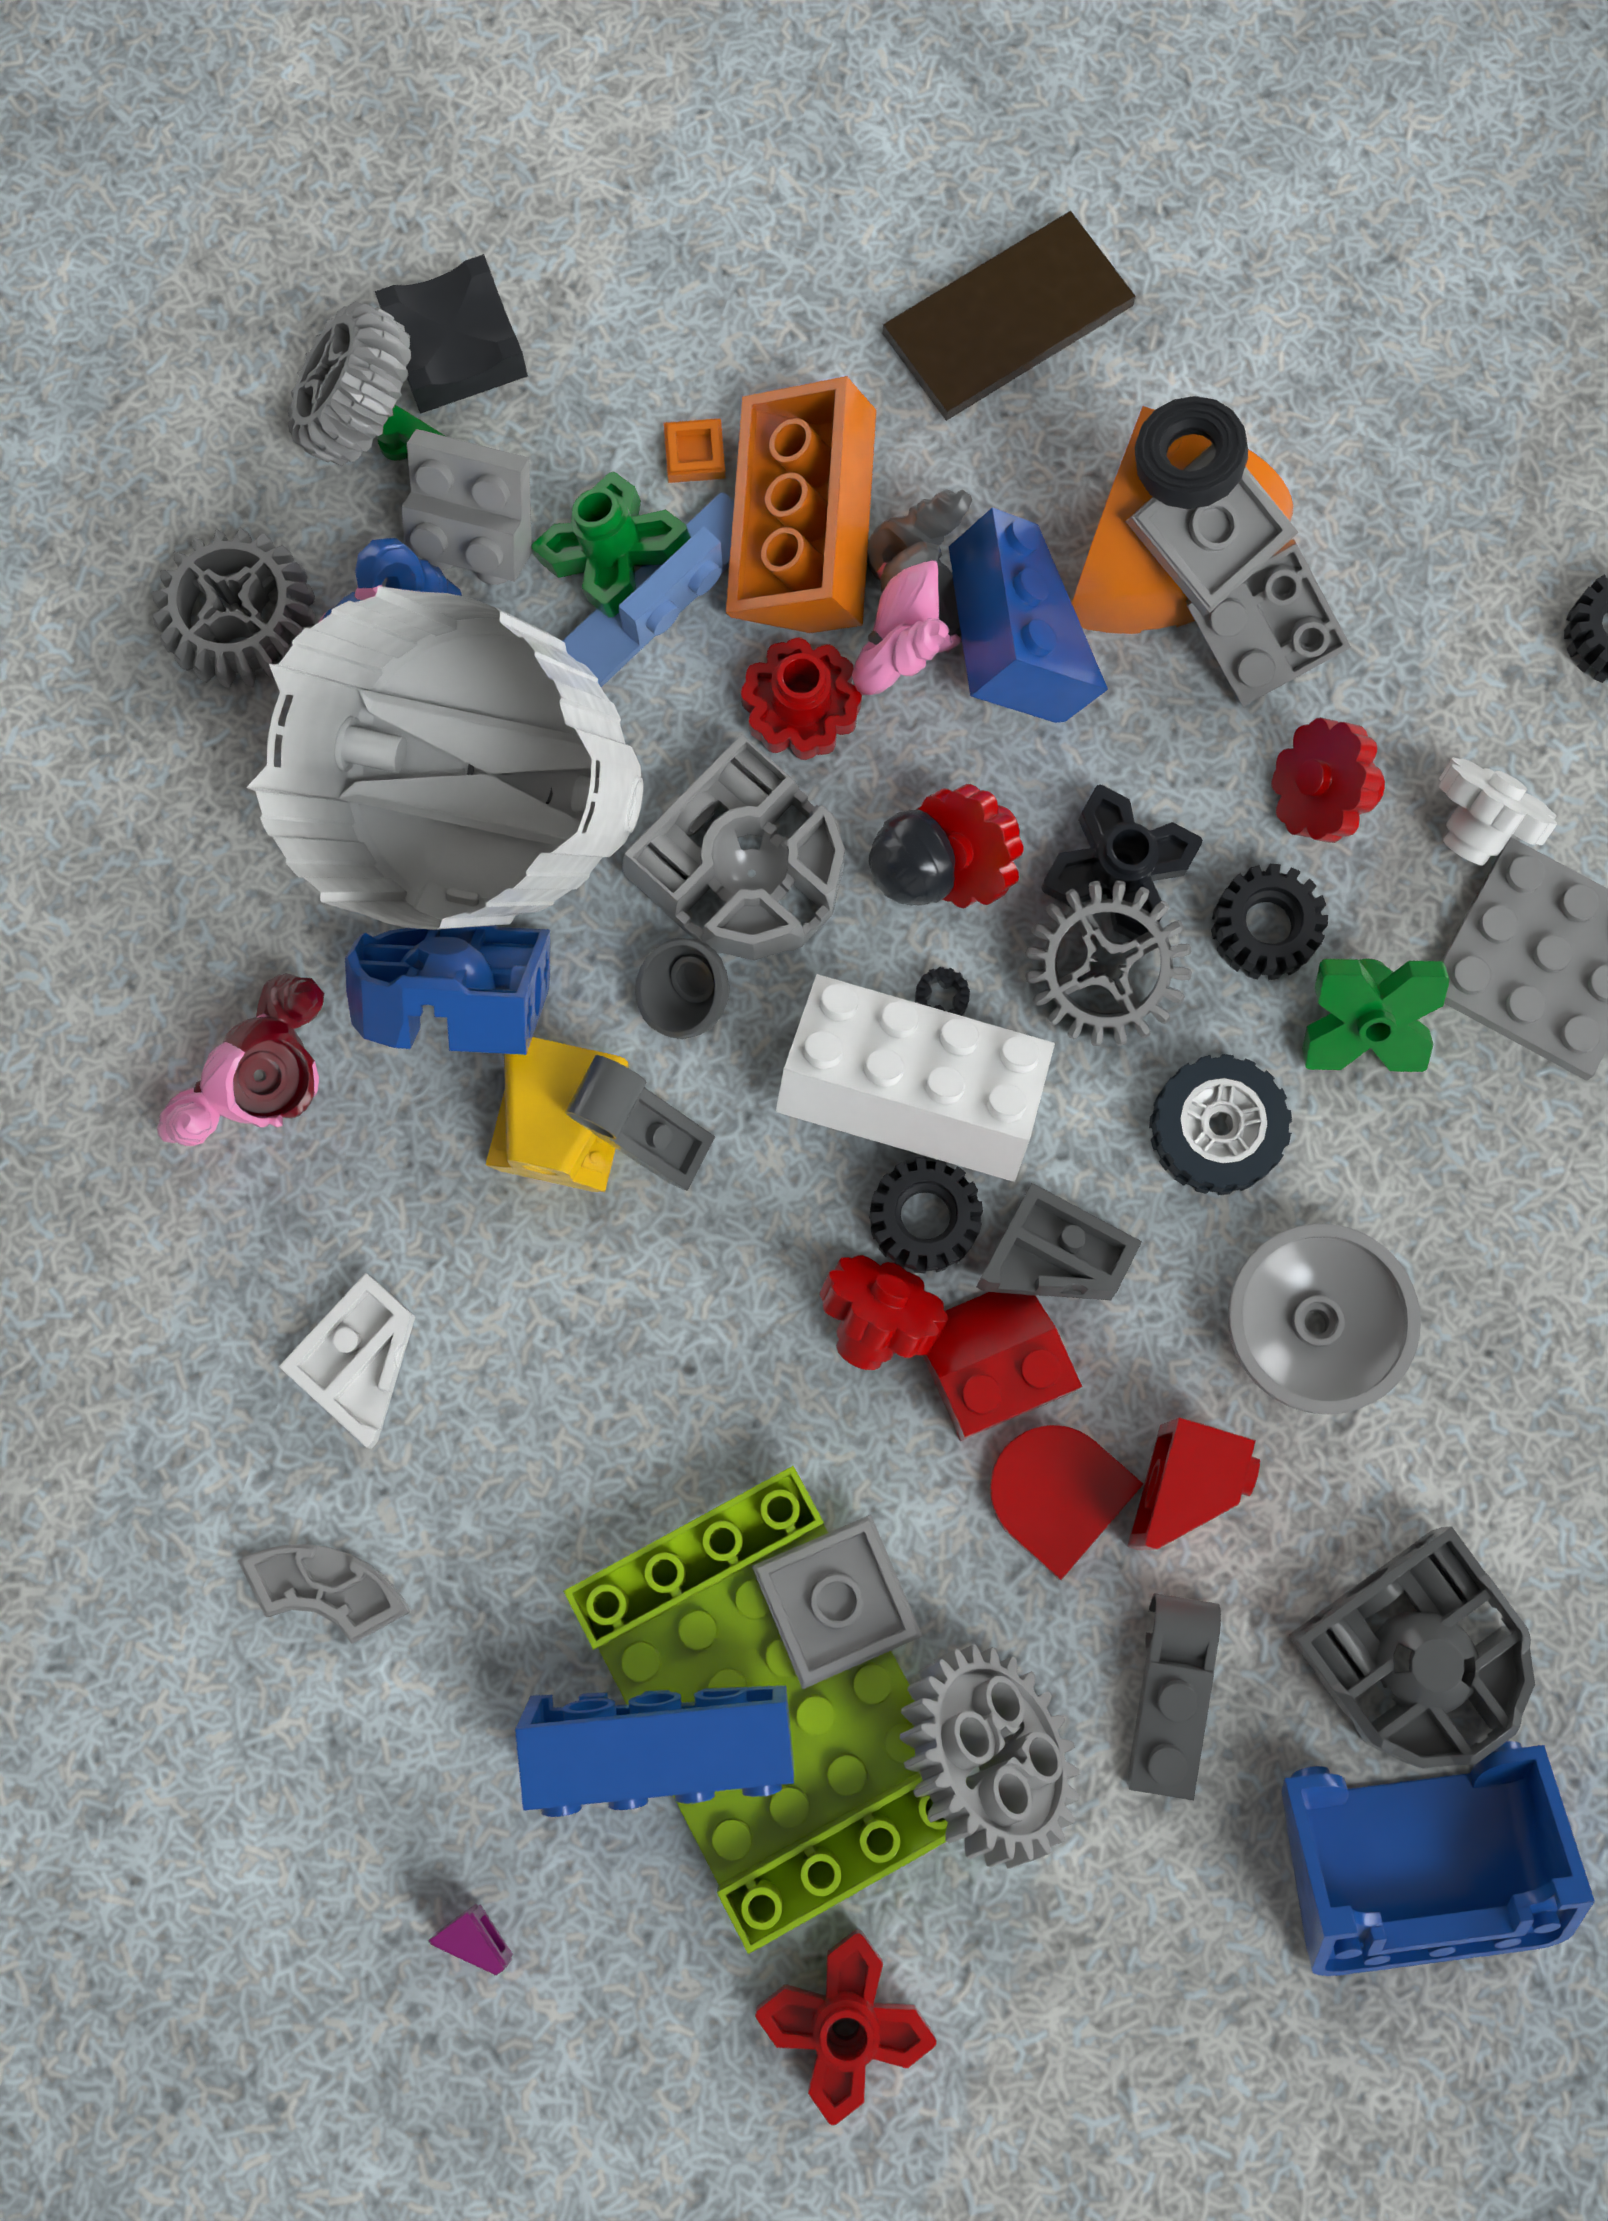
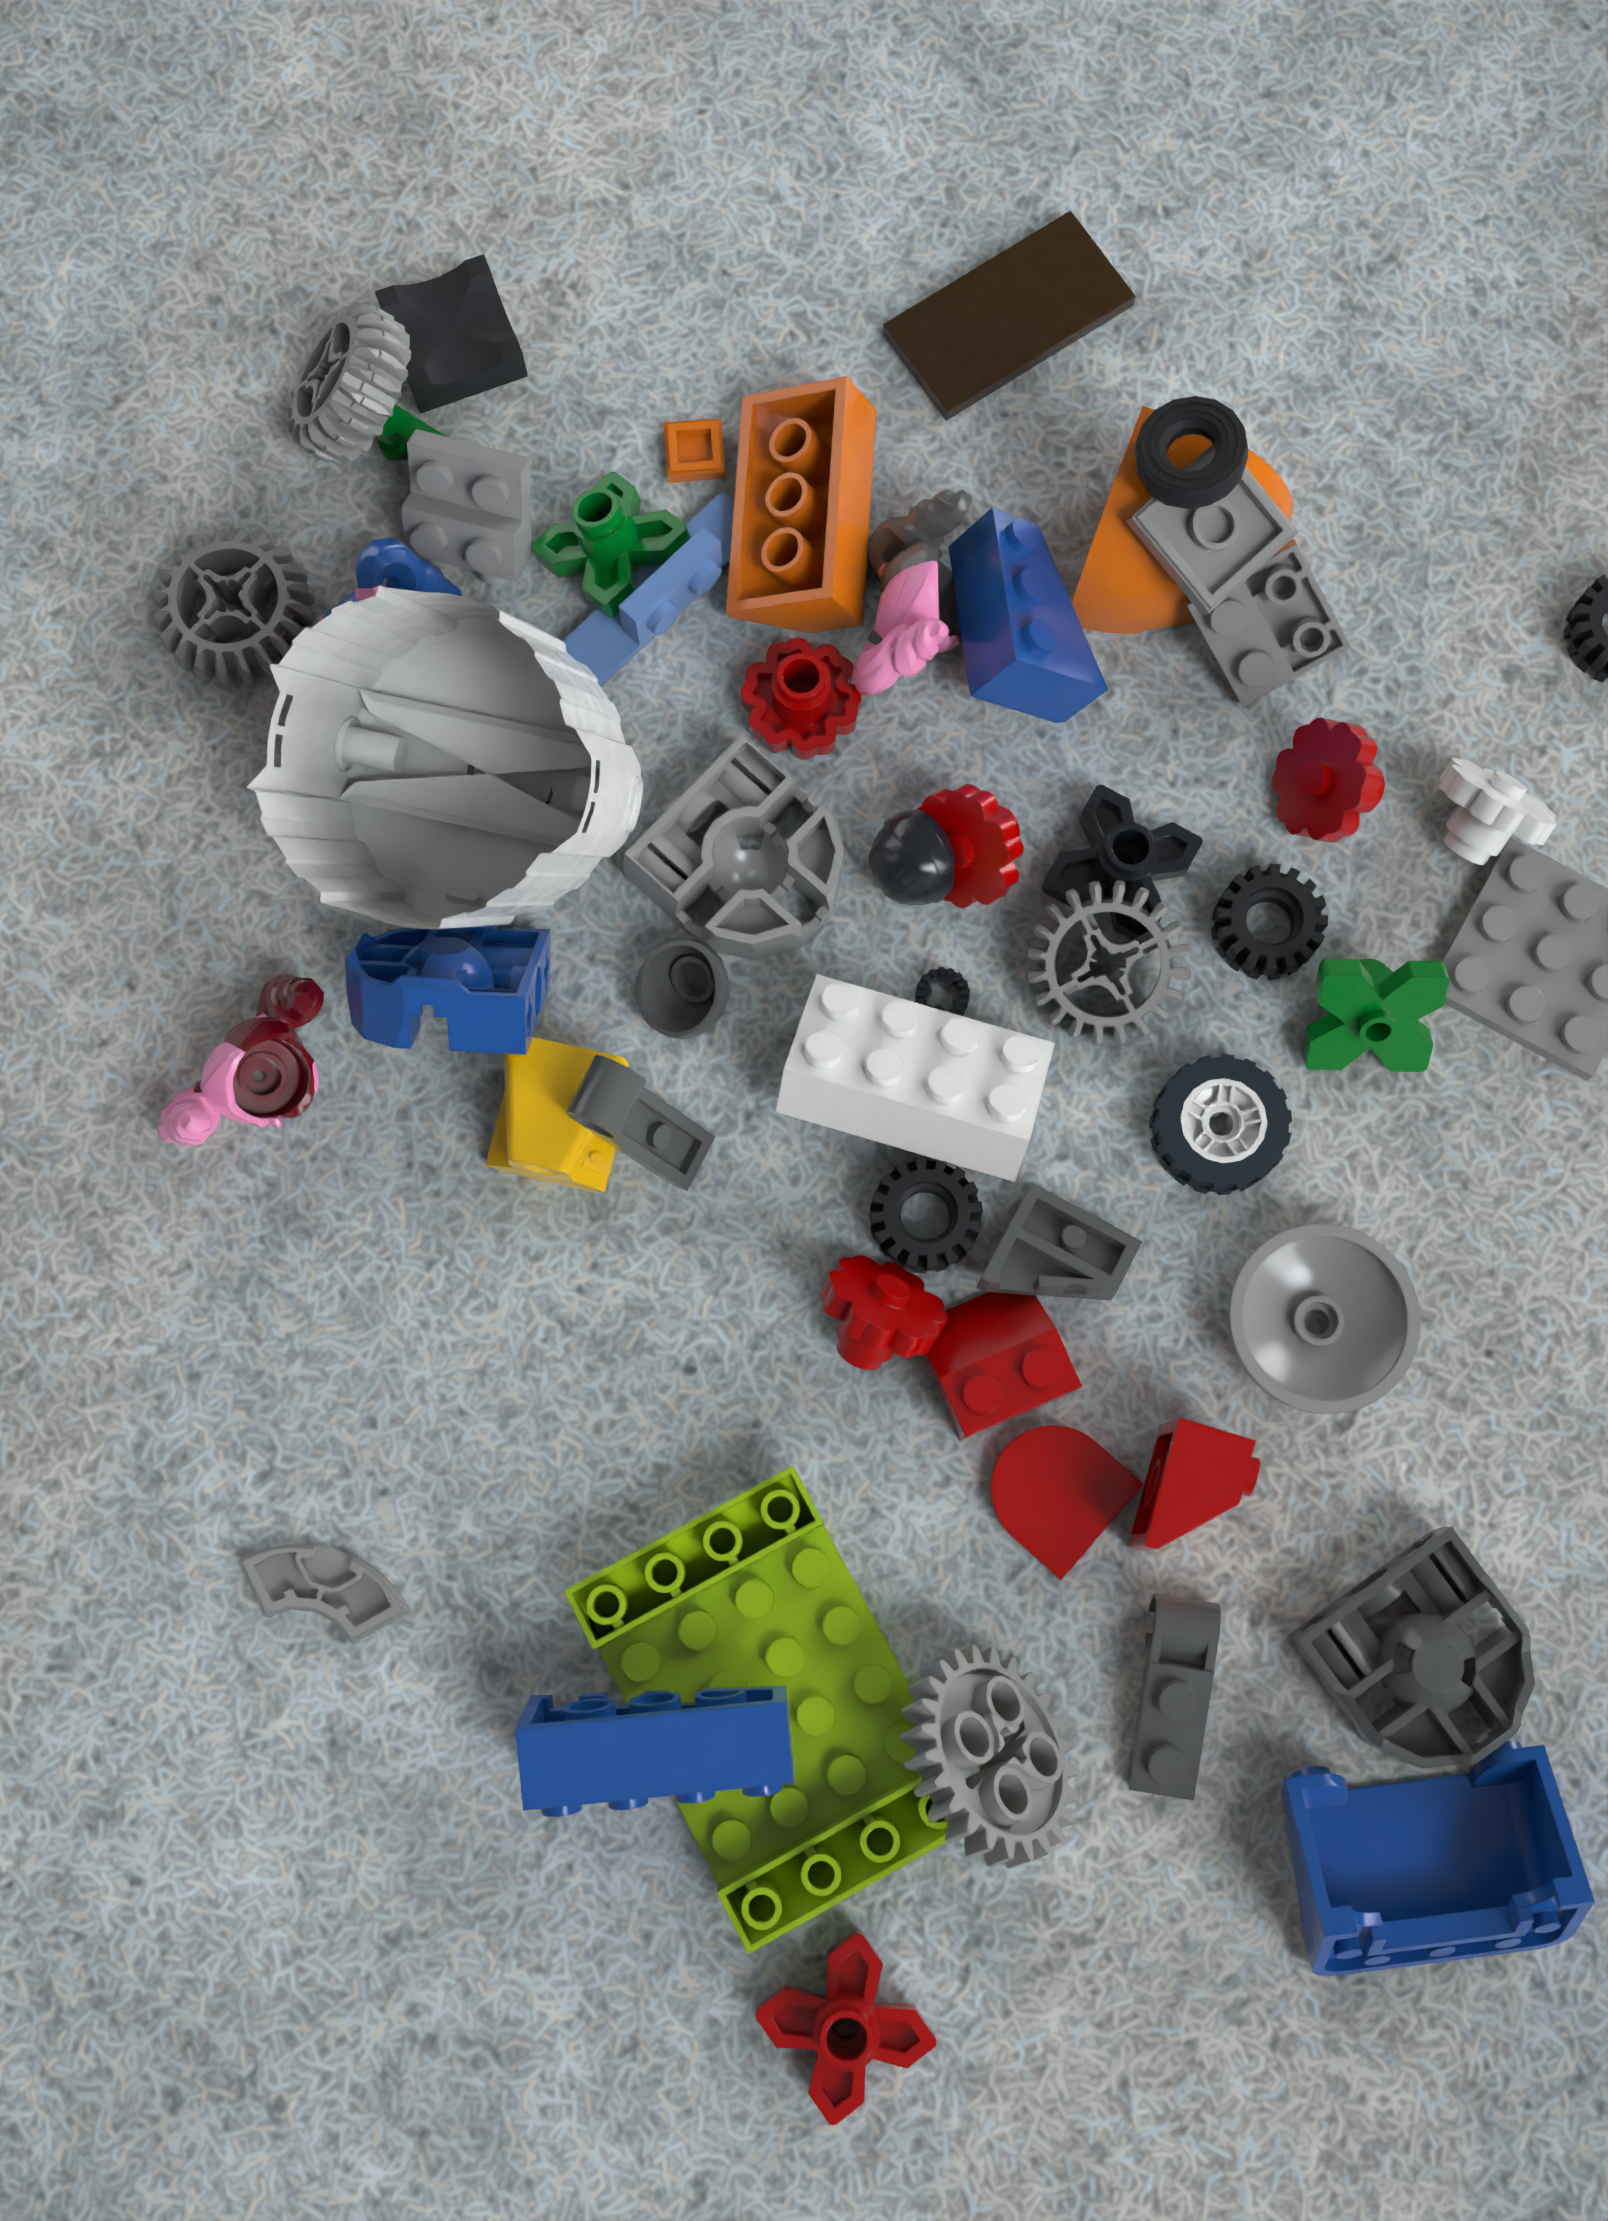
white wing [279,1273,415,1449] -> none
magenta slope [428,1904,513,1976] -> none
light grey tile [752,1515,923,1689] -> none

